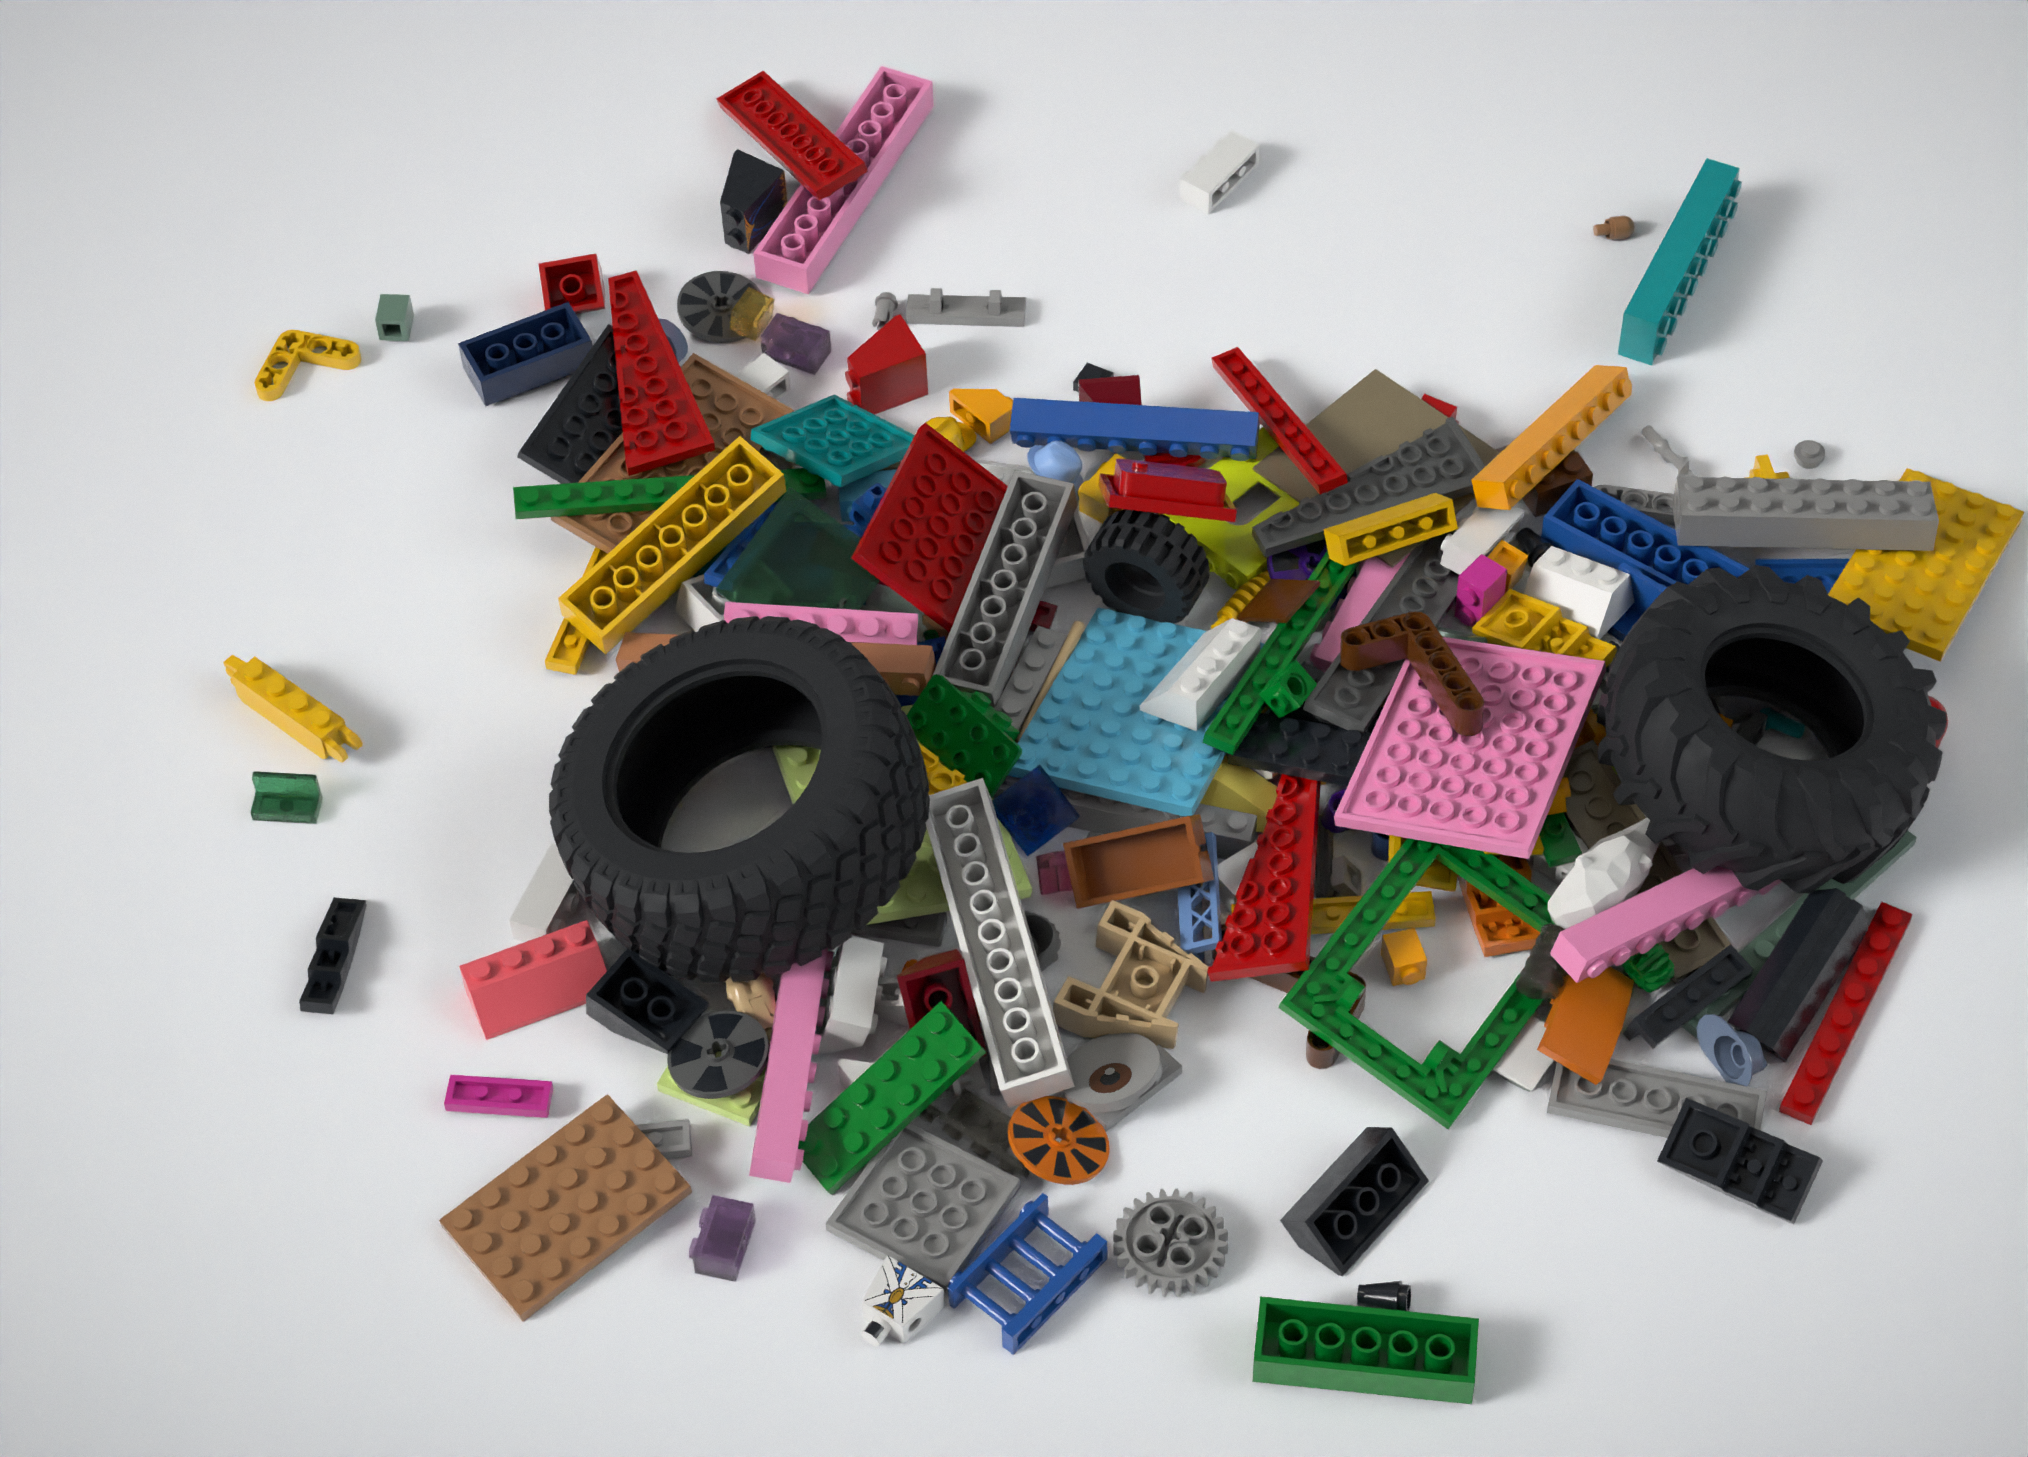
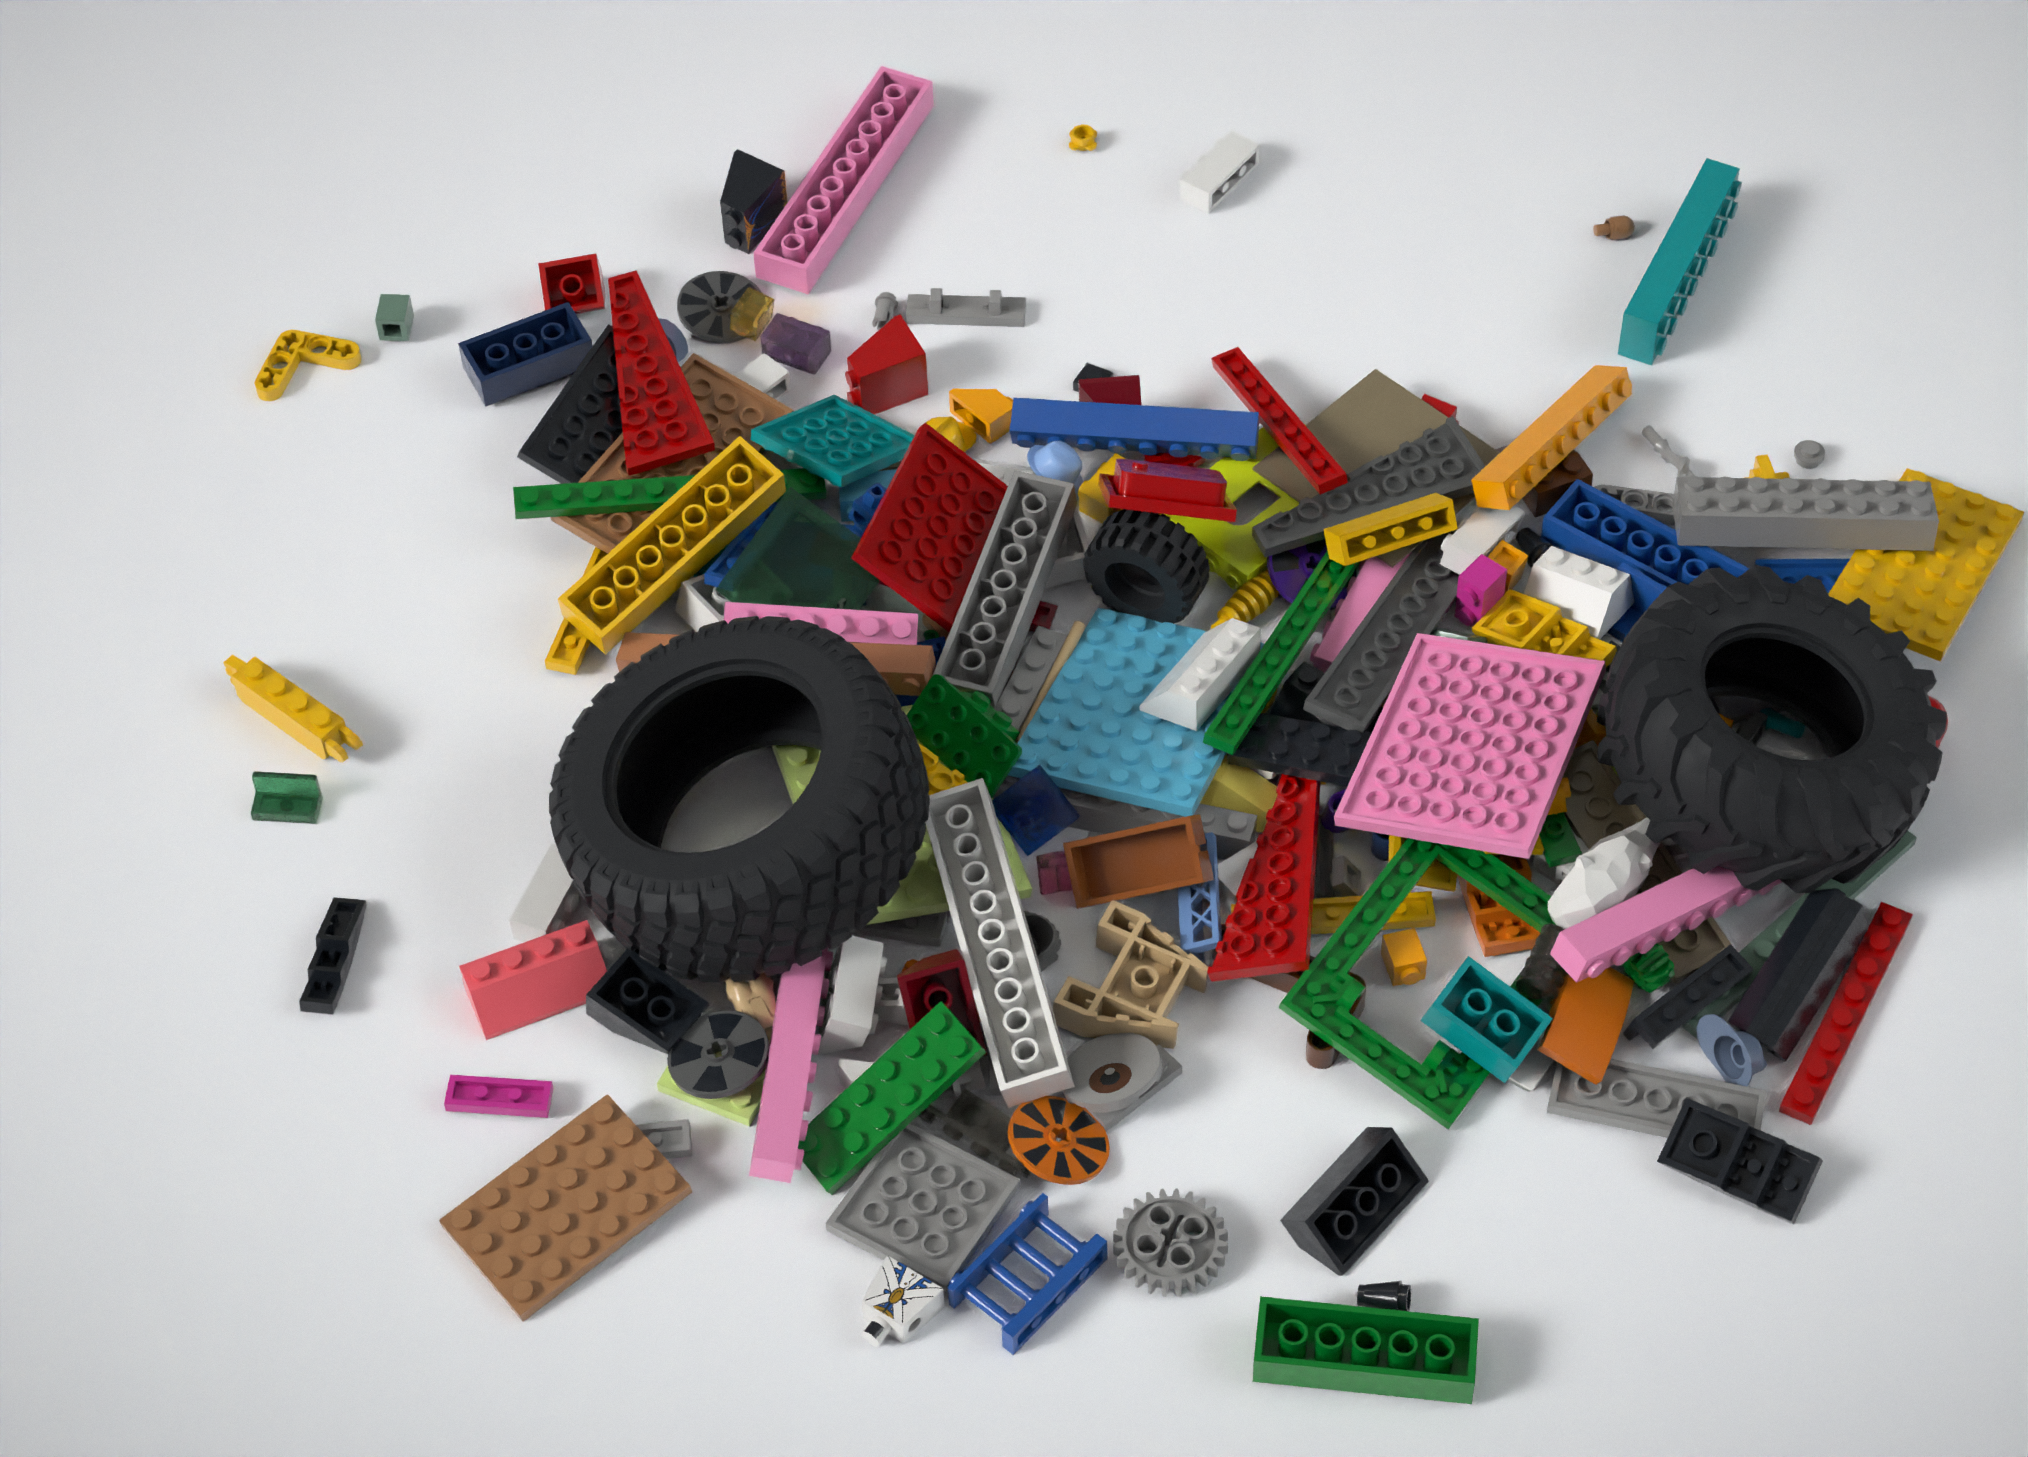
clear purple brick [689,1195,756,1282] -> none
red plate [716,71,868,201] -> none
reddish brown piece [1236,579,1321,625] -> none
green brick [1259,660,1317,718] -> none
reddish brown beam [1340,611,1484,736] -> none
none -> yellow plate [1069,124,1097,151]
none -> teal brick [1420,956,1553,1083]

